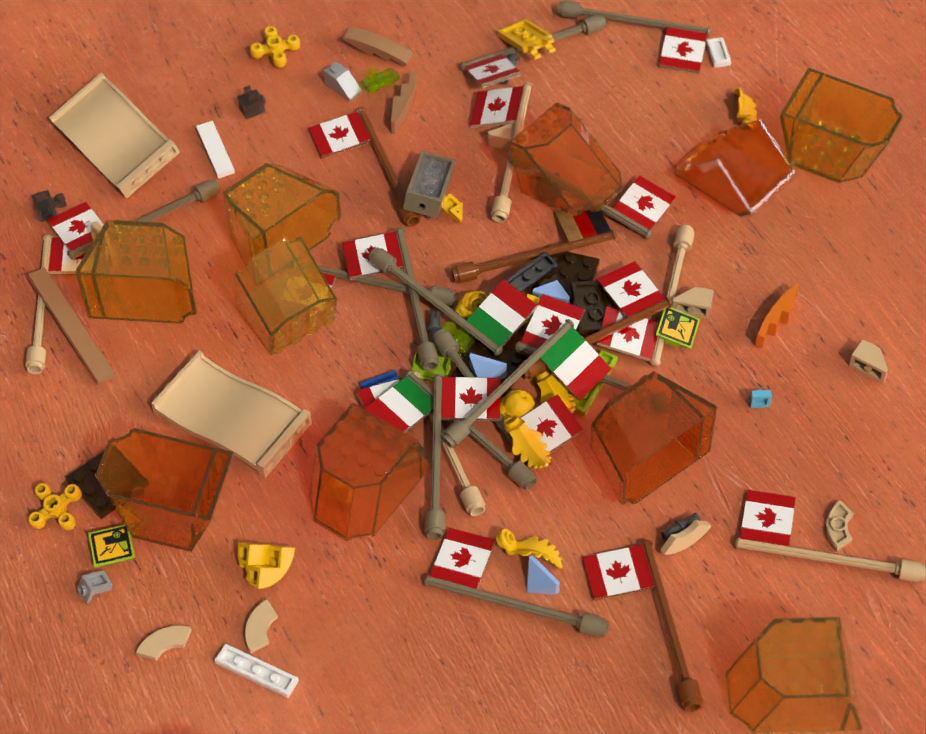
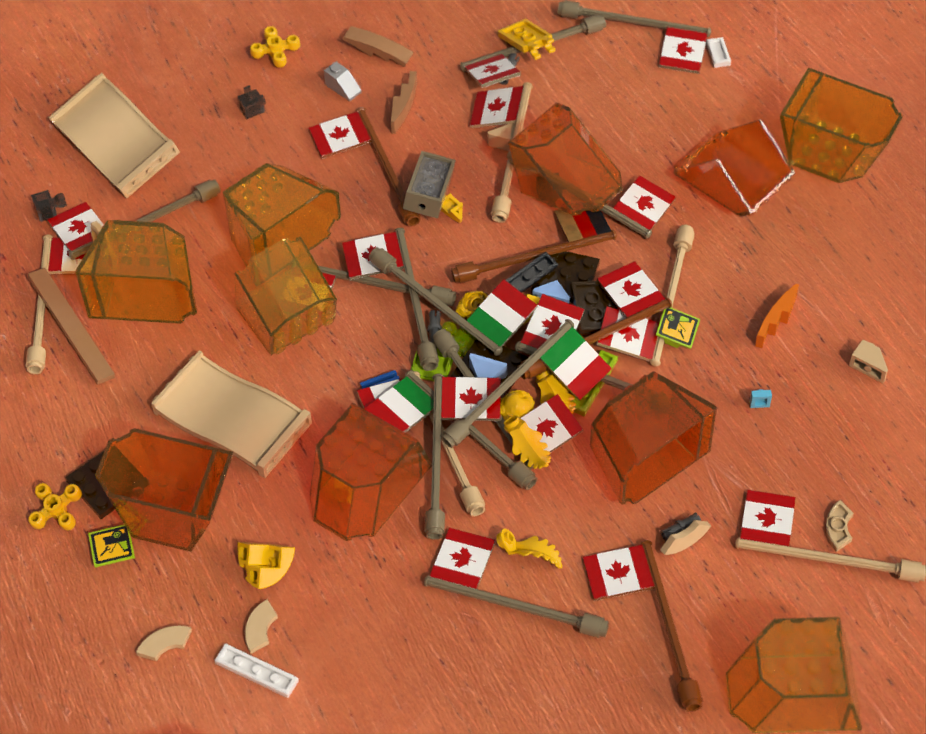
light grey bracket [77,570,113,603] -> none
white tile [196,121,235,179] -> none
clear neon green plate [361,67,400,93] -> none
light blue slope [527,555,560,595] -> none
tan slope [672,287,714,319] -> none
yellow plant [733,87,759,130] -> none

